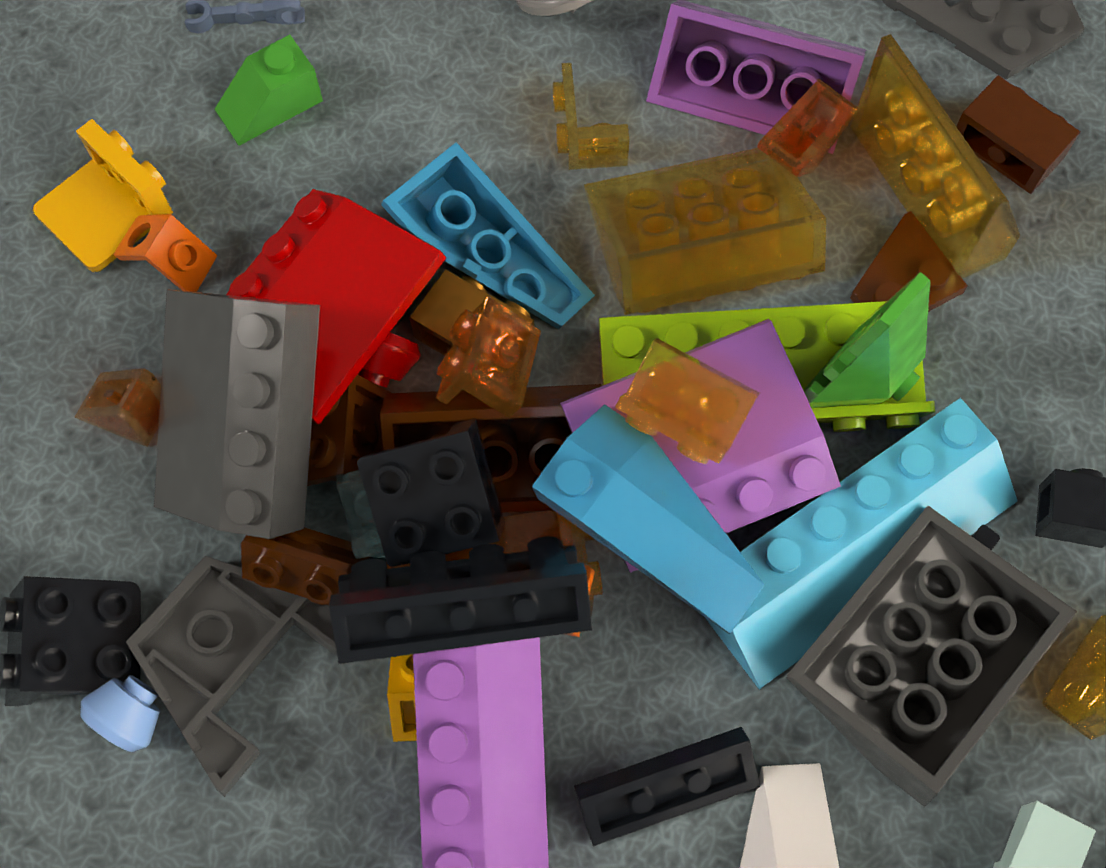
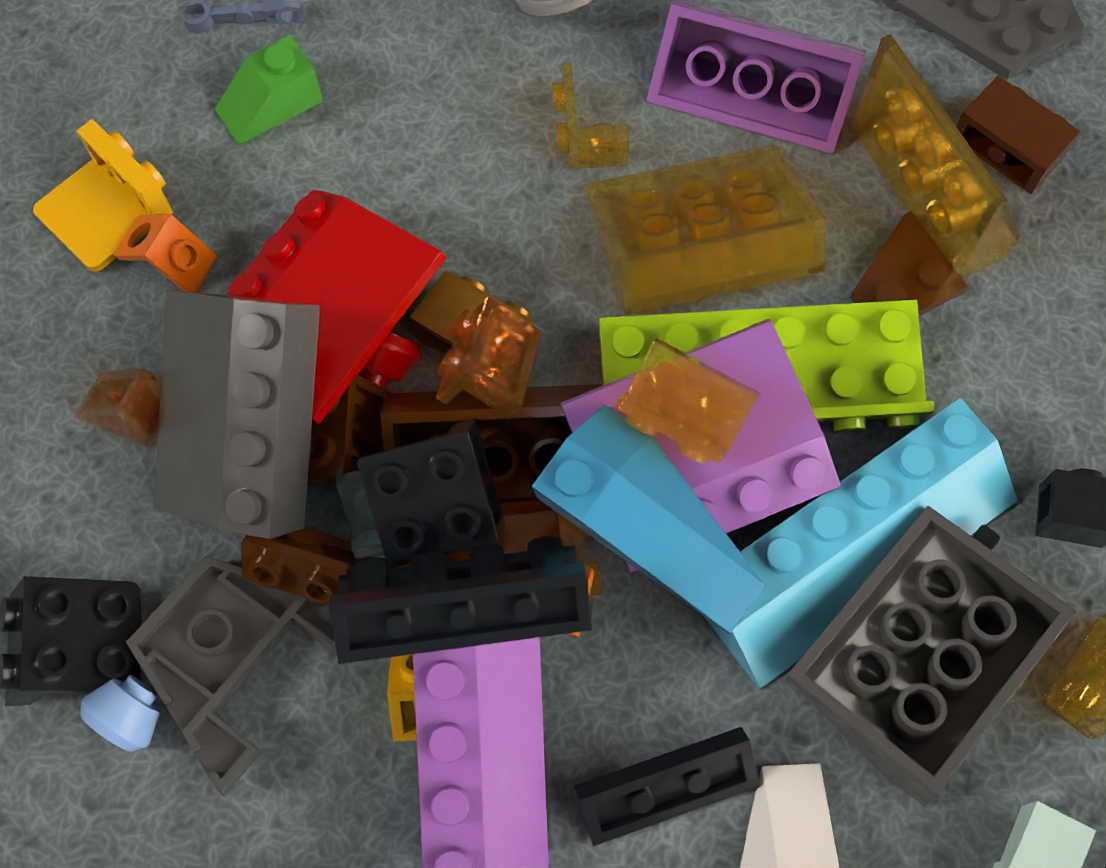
dark azure wedge [381,142,595,329] -> none
clear orange slope [757,79,859,177] -> none
bright green wedge [803,272,930,408] -> none

